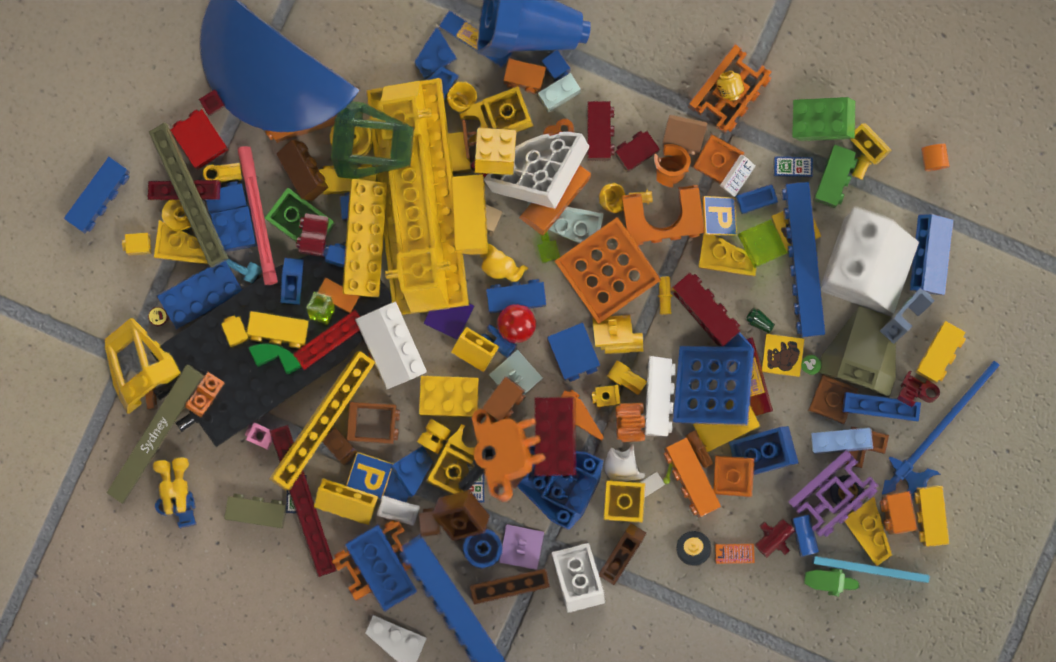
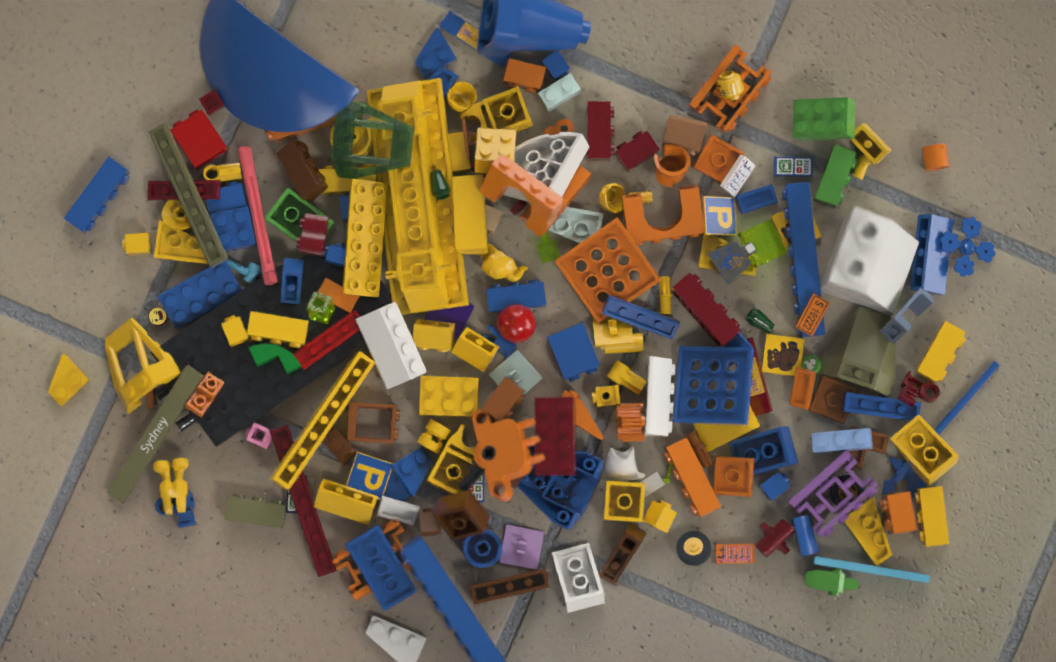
none -> yellow wing [48,353,90,406]
none -> yellow brick [413,319,455,352]
none -> dark green cone [430,170,451,200]
none -> orange arch [479,153,564,237]
none -> dark red tile [510,200,528,216]
none -> blue tile [601,295,680,340]
none -> yellow brick [643,500,677,533]
none -> torso [708,241,757,284]
none -> blue brick [759,472,790,501]
none -> orange tile [789,367,816,409]
none -> orange tile [795,293,830,337]
none -> yellow slope [890,414,959,487]
none -> blue plant [940,217,996,277]

